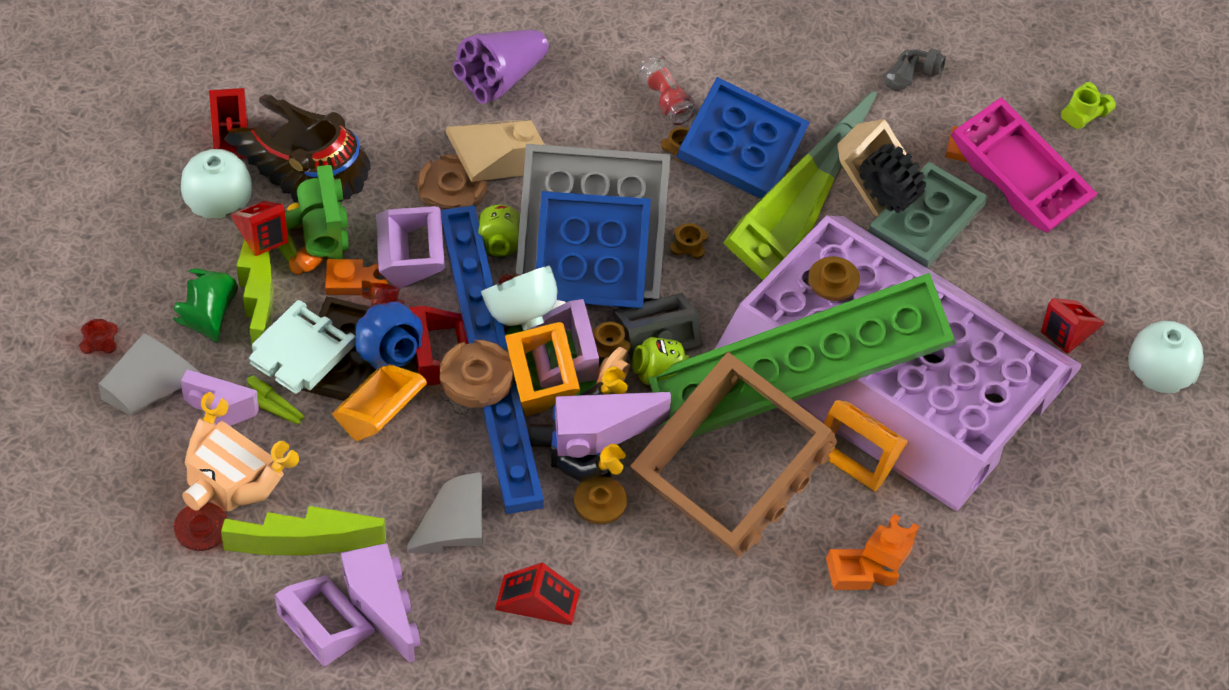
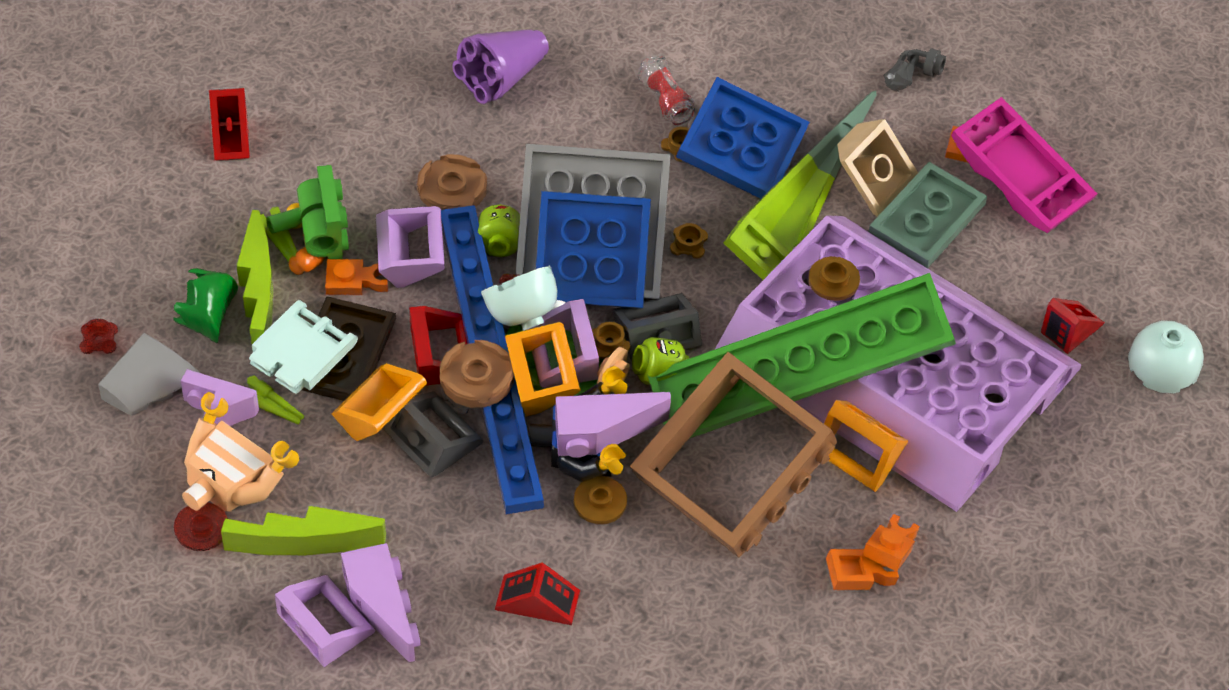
light aqua cylinder [180,149,252,218] -> none
dark brown piece [224,94,371,202] -> none
red slope [231,201,288,256] -> none
blue plant [355,302,423,369] -> none
clear red plate [362,283,405,306] -> none
light grey slope [408,472,482,553] -> none
tan slope [445,120,545,182] -> none
black tyre [859,144,926,213] -> none
lime plate [1061,82,1116,129] -> none
none -> dark grey tile [383,391,483,477]

